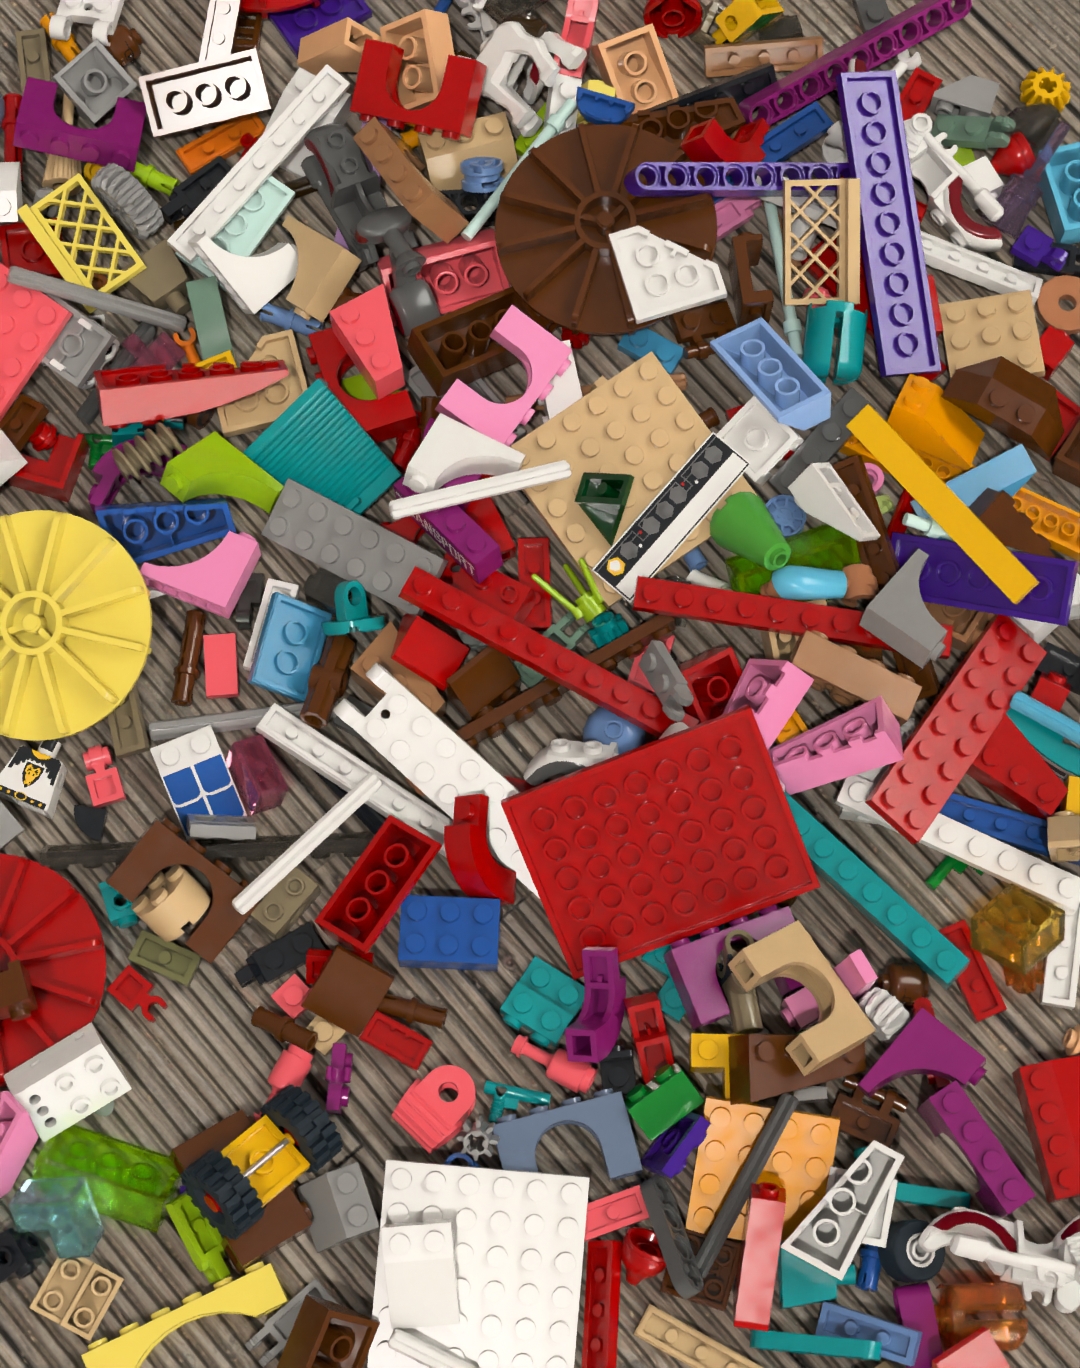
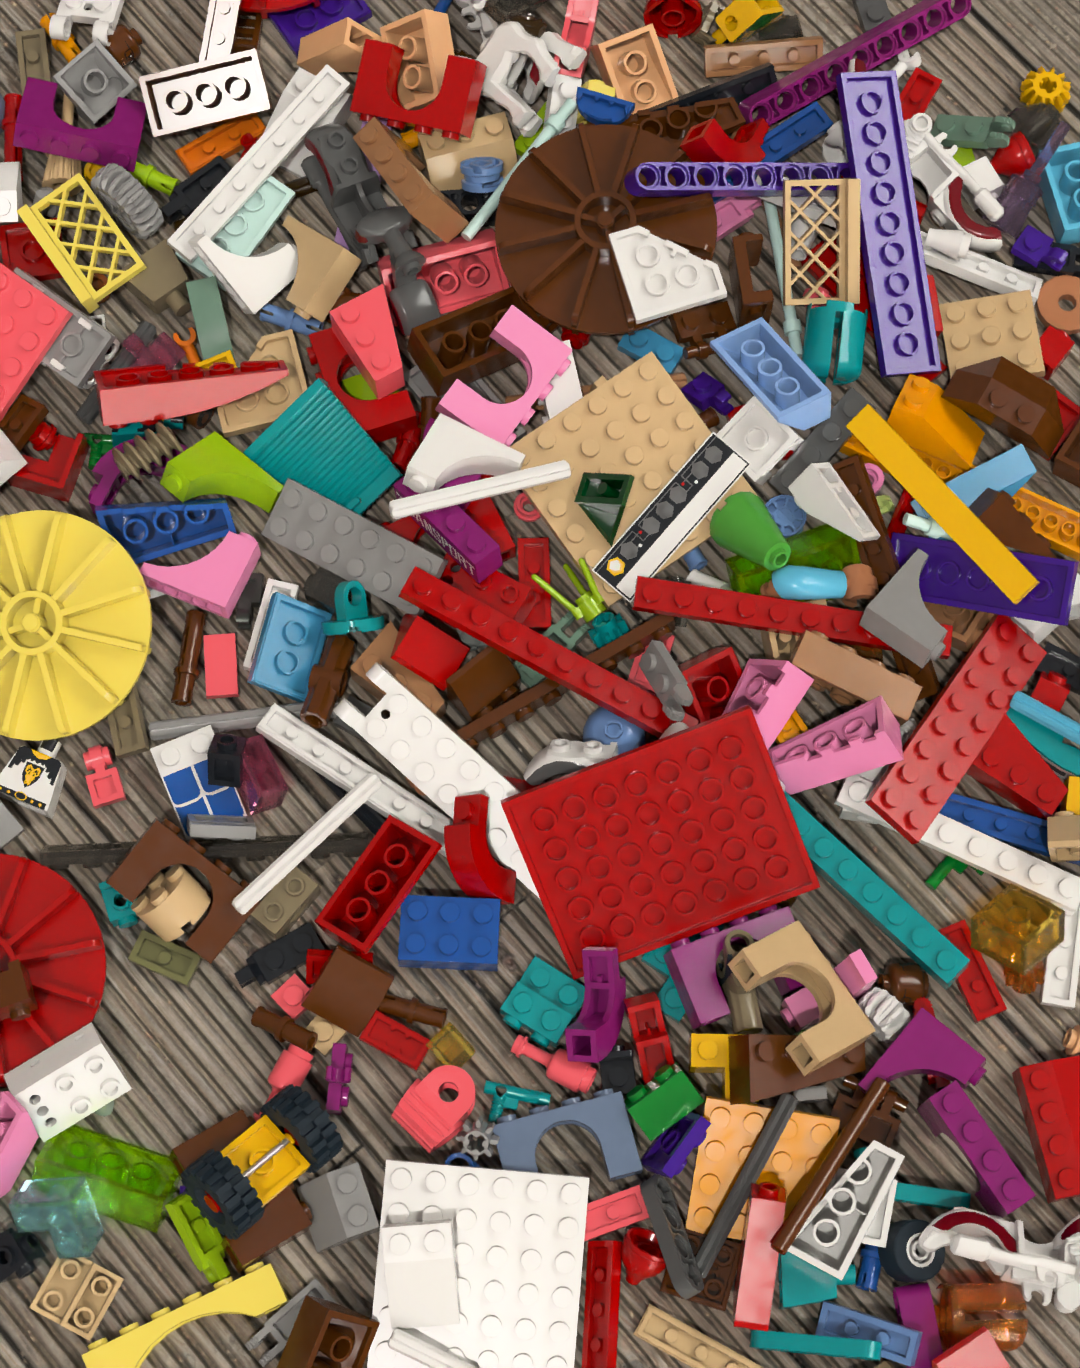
light grey axle [7,266,187,332] -> none
black tile [74,805,108,843] -> none
red plate [106,965,168,1023] -> none
light grey slope [929,75,1000,117] -> none
none -> black bracket [207,734,246,788]
none -> clear yellow slope [426,1022,476,1068]
none -> coral plate [513,492,541,522]
none -> dark purple plate [681,372,734,416]
none -> reddish brown piece [770,1077,890,1255]
none -> white cone [925,228,972,260]

